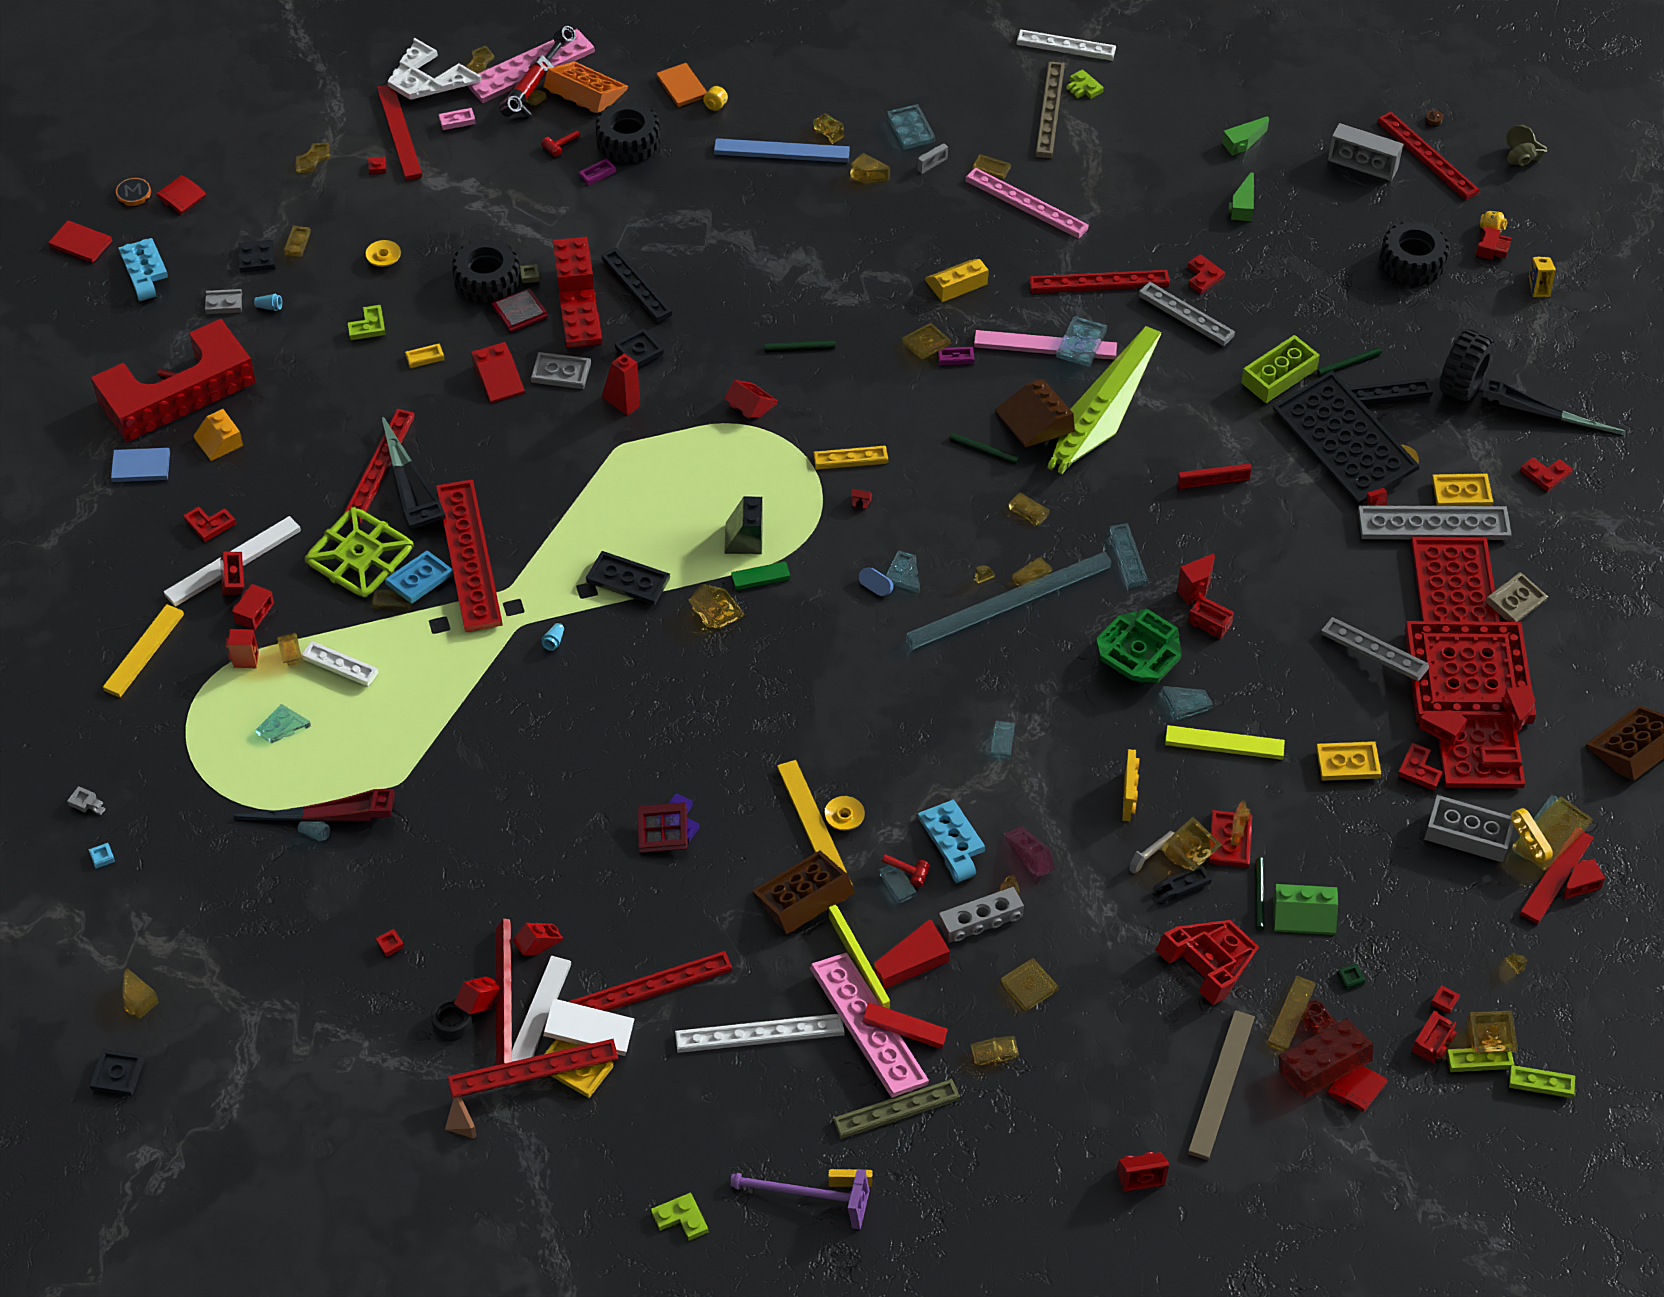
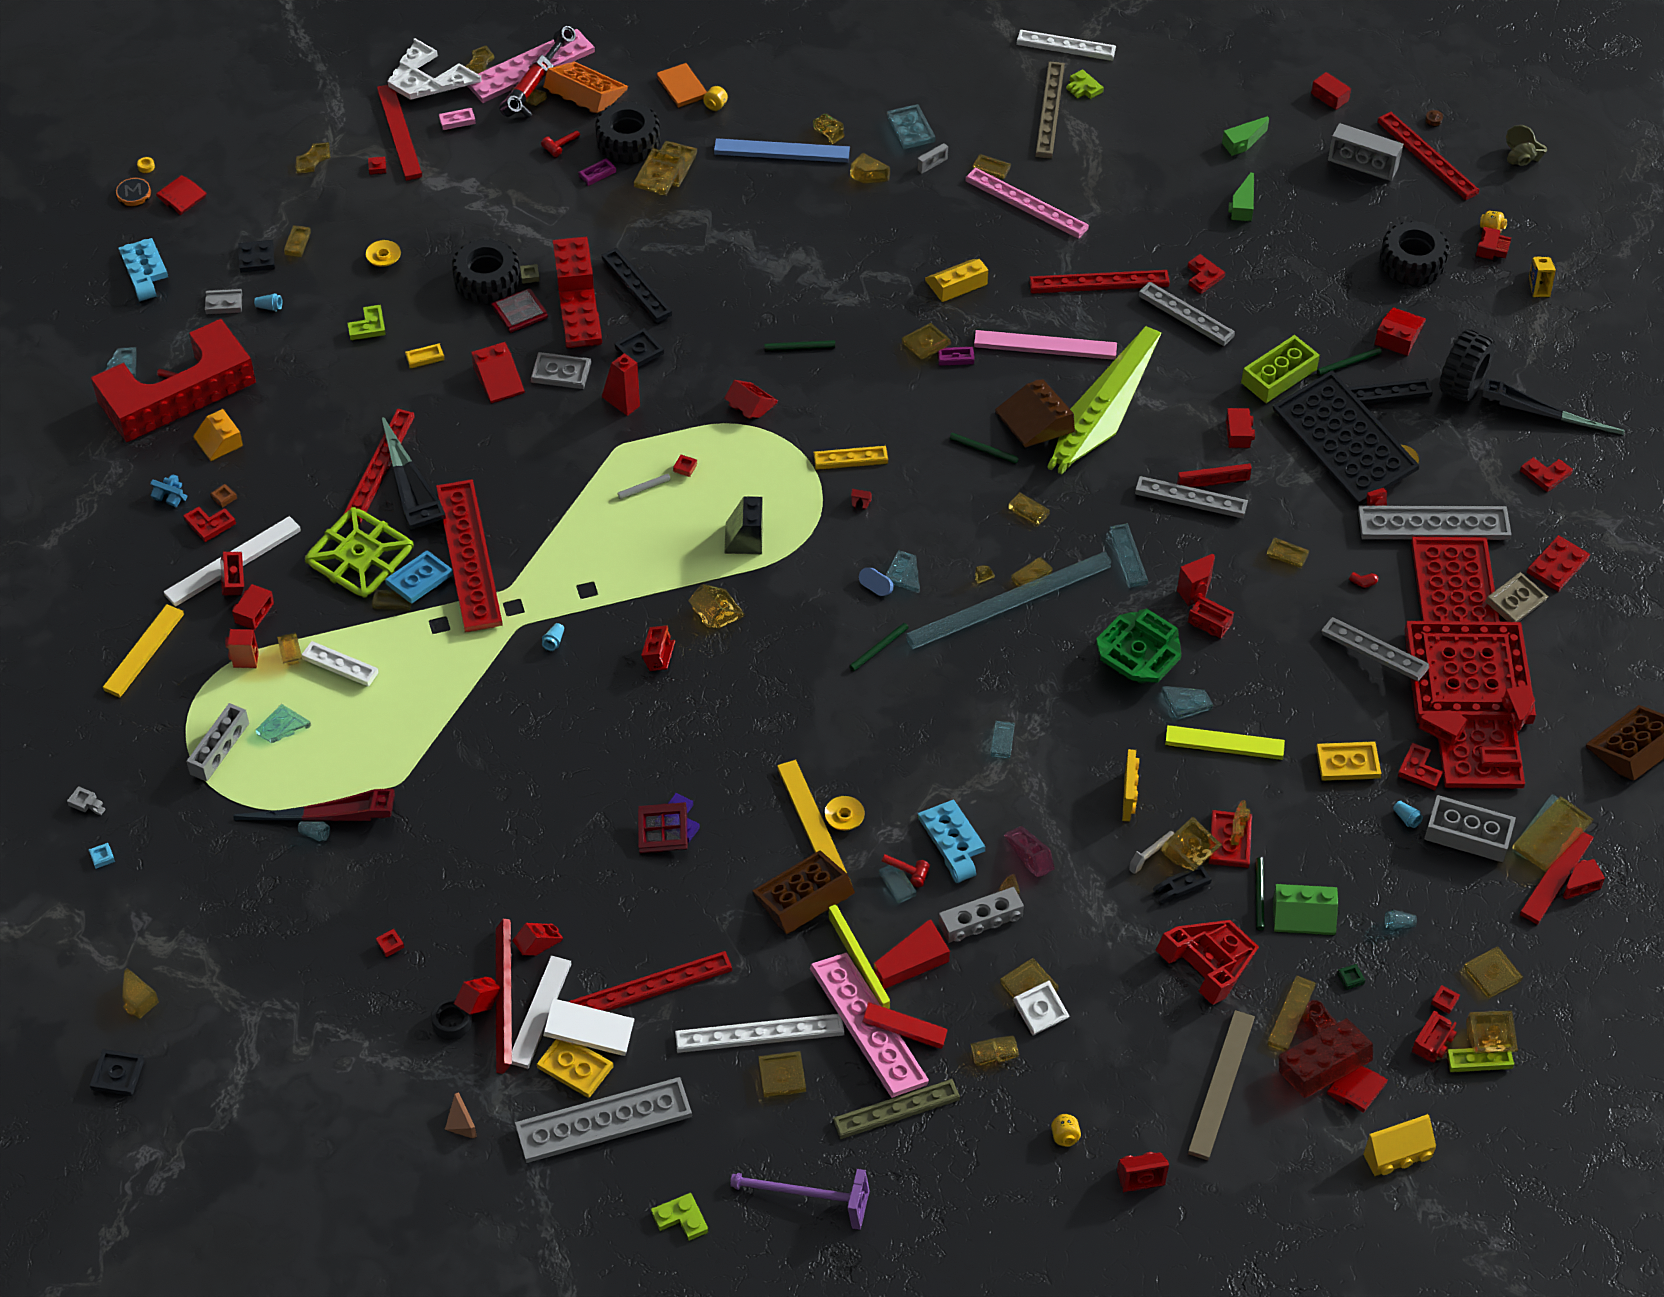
red tile [48,220,112,263] -> none
medium blue tile [111,448,170,482] -> none
red tile [447,1038,619,1099] -> none
black plate [586,551,670,606] -> none
green tile [731,561,790,591] -> none
yellow tile [829,1169,872,1187] -> none
clear light blue plate [1056,316,1107,367] -> none
yellow plate [1432,474,1493,506] -> none
clear yellow tile [1505,953,1527,974] -> none
lime plate [1509,1065,1575,1098] -> none
yellow beam [1511,808,1553,863] -> none
none -> clear light blue wing [101,347,137,378]
none -> yellow tile [137,157,155,173]
none -> dark azure hips [151,475,188,507]
none -> light grey brick [187,703,249,781]
none -> dark orange tile [210,484,237,508]
none -> light grey plate [515,1077,692,1163]
none -> light grey bar [617,474,670,499]
none -> clear yellow bracket [634,141,697,195]
none -> red hinge [641,626,675,671]
none -> red plate [673,454,698,477]
none -> clear yellow plate [758,1051,806,1097]
none -> dark green bar [849,623,909,672]
none -> white tile [1012,981,1070,1036]
none -> yellow head [1051,1114,1081,1147]
none -> light grey plate [1135,476,1248,518]
none -> red brick [1226,408,1255,448]
none -> clear yellow plate [1267,538,1309,568]
none -> red brick [1311,72,1351,110]
none -> red arm [1349,572,1378,588]
none -> yellow slope [1363,1114,1436,1176]
none -> red slope [1375,307,1426,356]
none -> clear light blue cone [1384,909,1417,930]
none -> medium azure cone [1393,801,1423,828]
none -> clear yellow plate [1464,946,1523,998]
none -> red plate [1527,535,1590,592]

